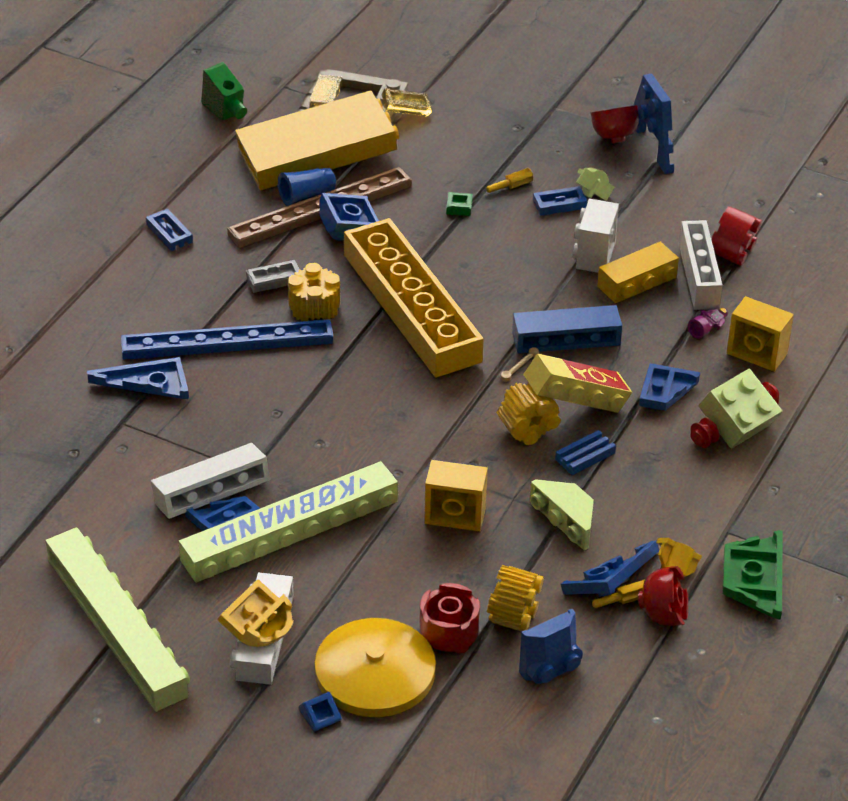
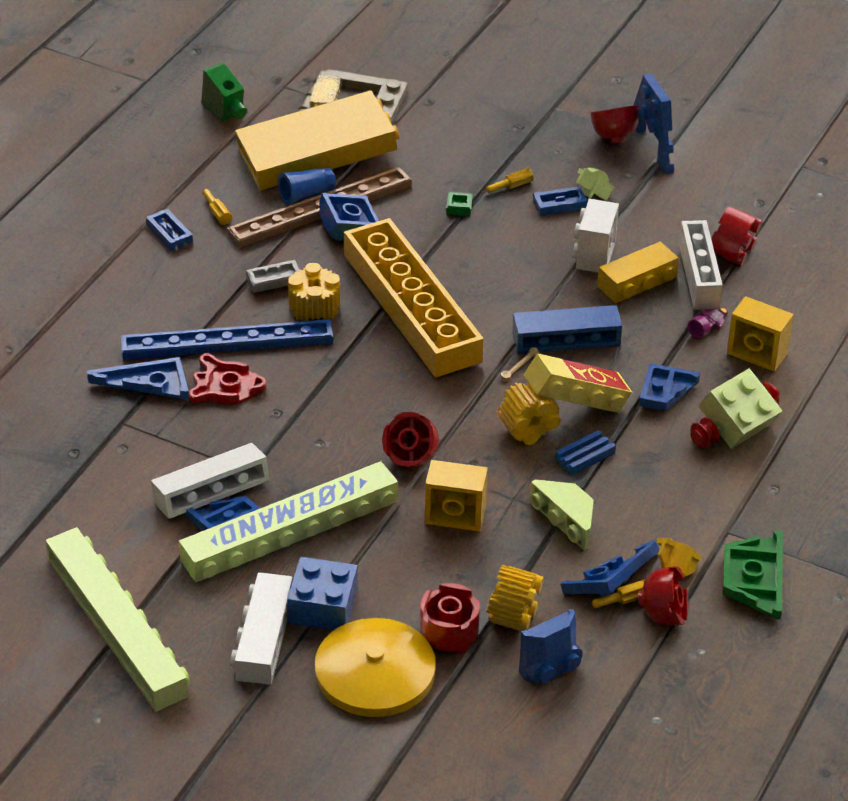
yellow slope [217,579,293,647] -> none
blue slope [298,691,342,732] -> none
clear yellow tile [381,88,432,116] -> none
none -> red tile [189,353,266,404]
none -> yellow axle [202,189,233,225]
none -> blue brick [287,557,358,630]
none -> red cylinder [382,411,439,468]

